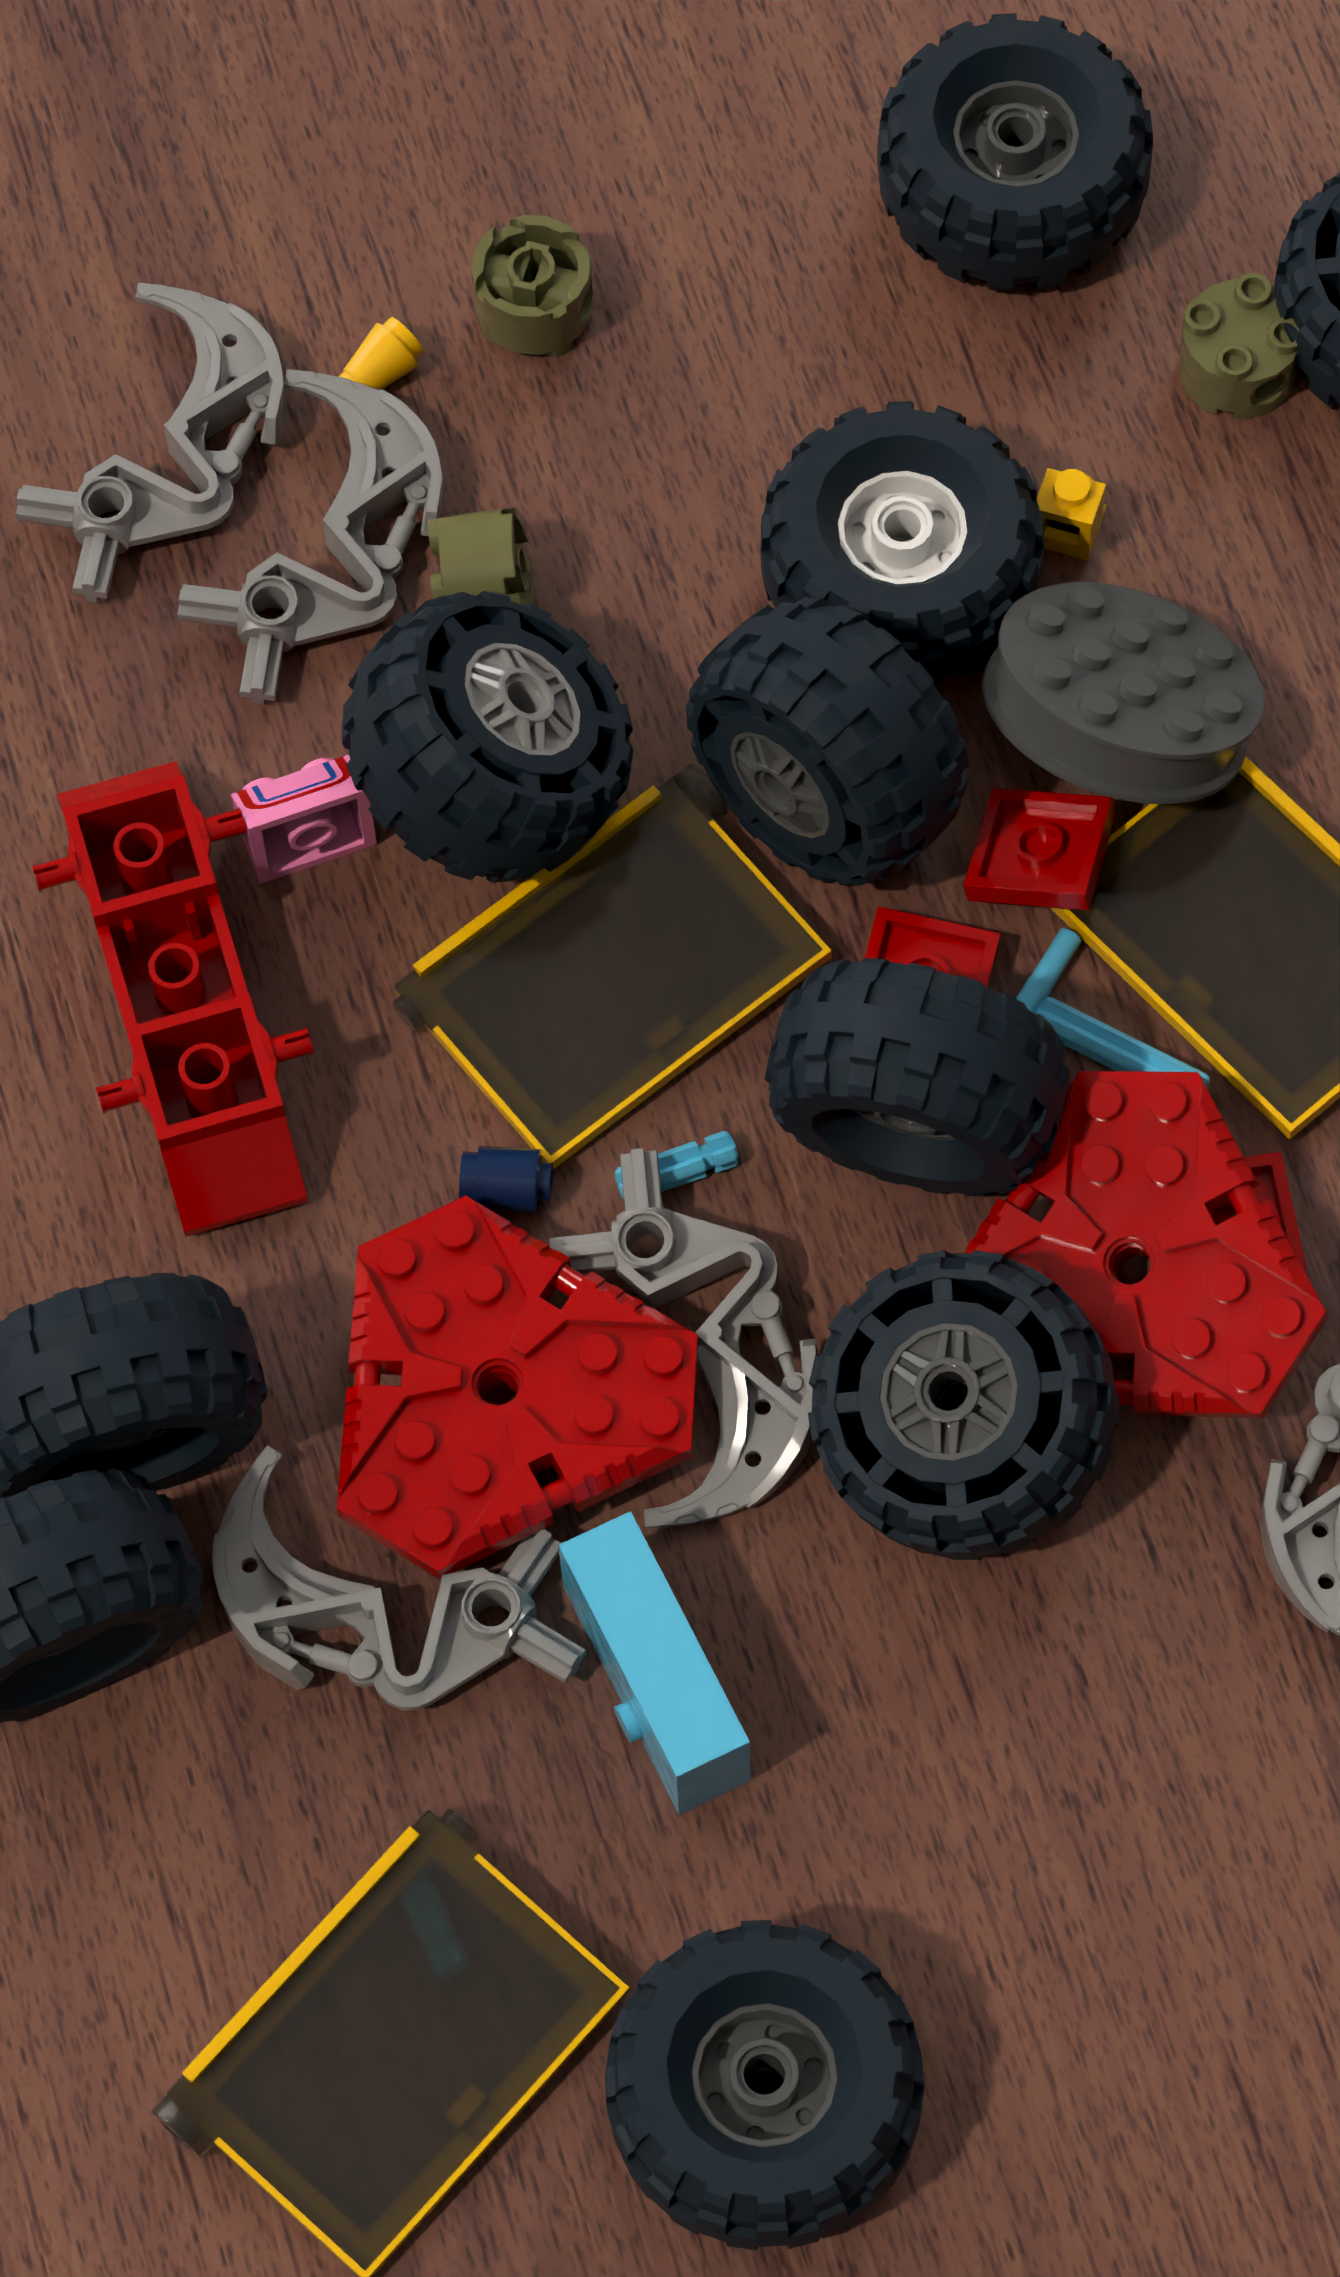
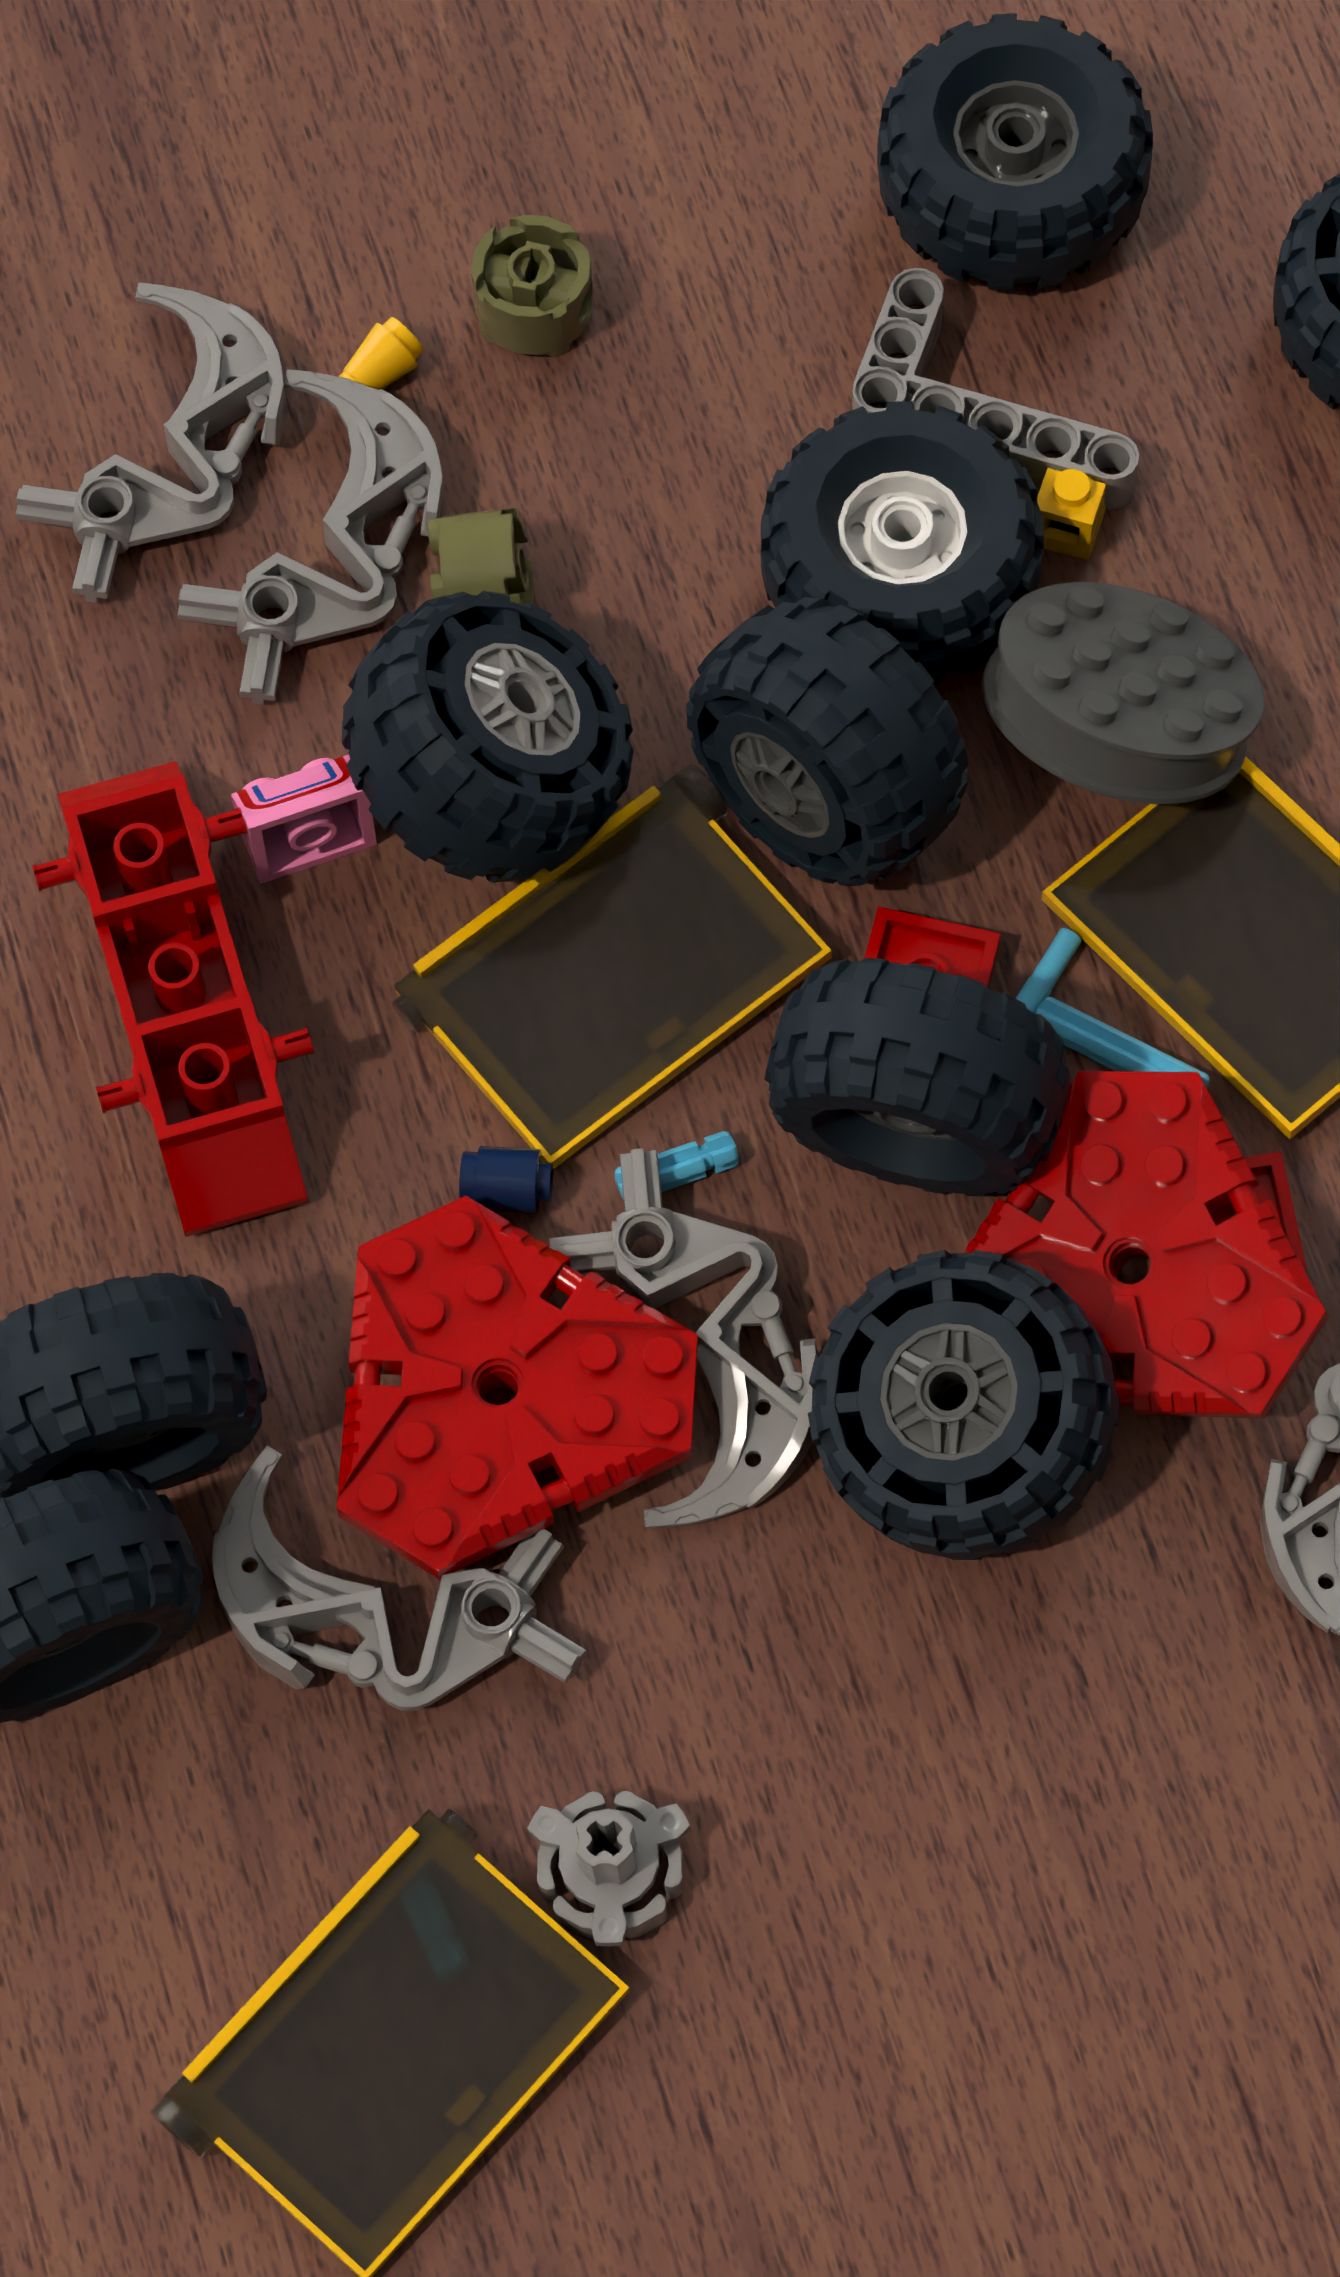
medium azure brick [558,1511,751,1815] -> none
black wheel [605,1920,924,2251] -> none
red plate [963,788,1116,910] -> none
olive brick [1179,273,1299,419] -> none
none -> light grey piece [527,1791,691,1947]
none -> light grey beam [852,268,1139,510]

